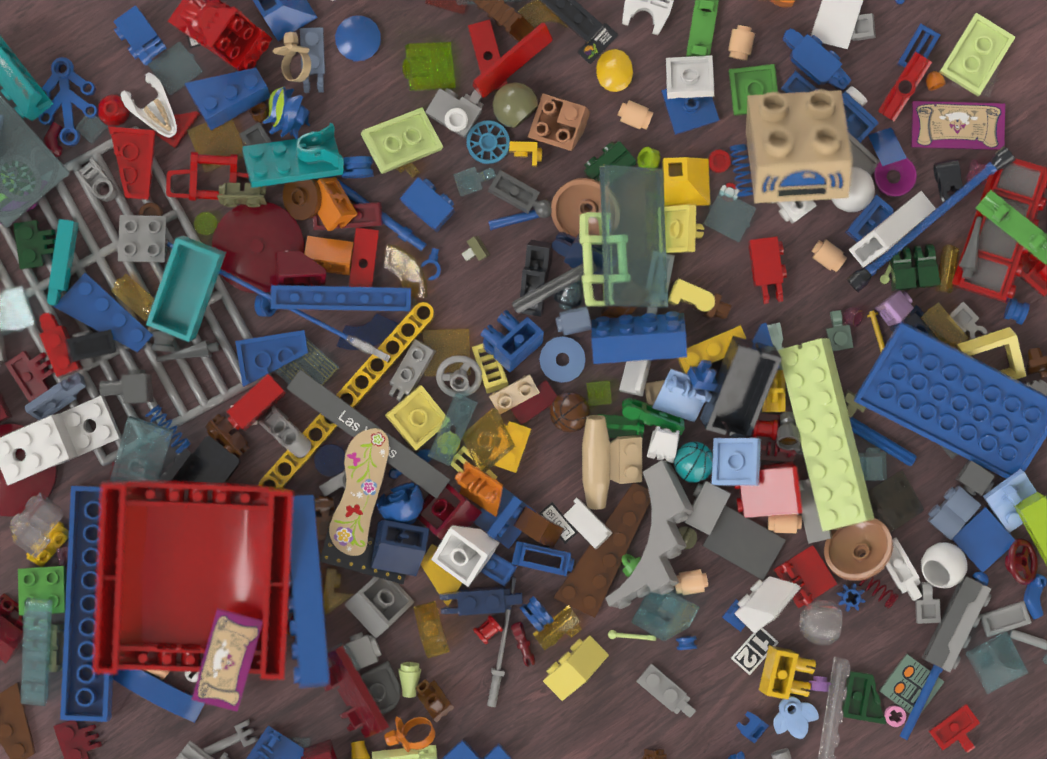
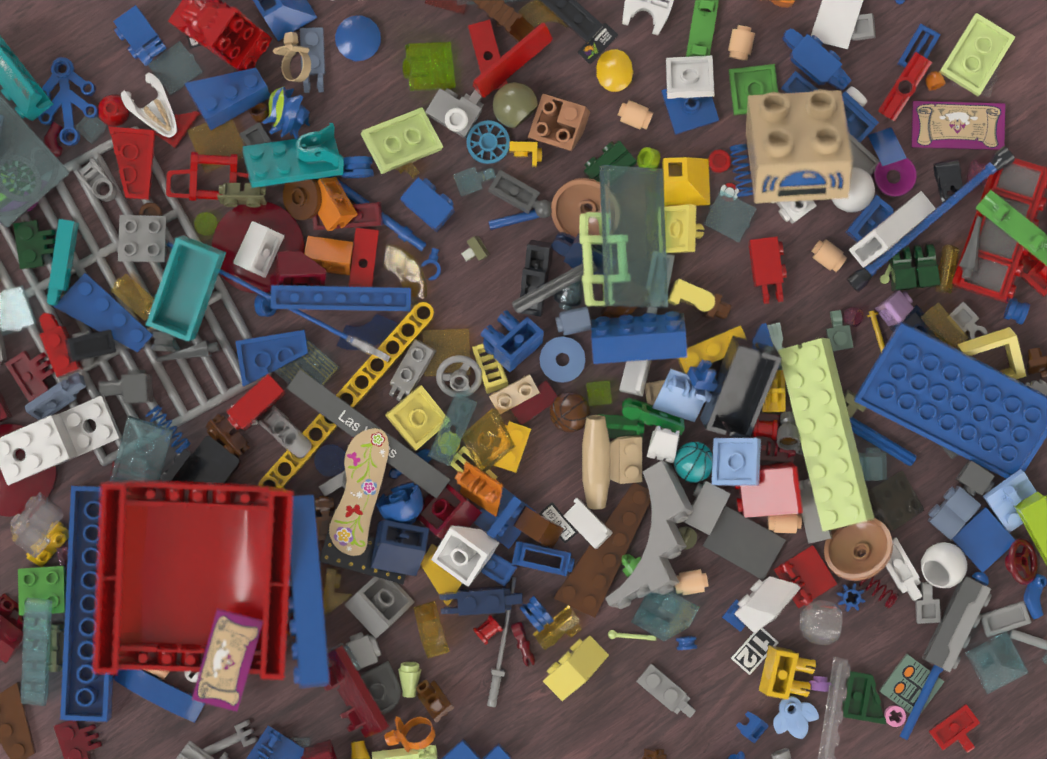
none -> white panel [234,221,284,278]

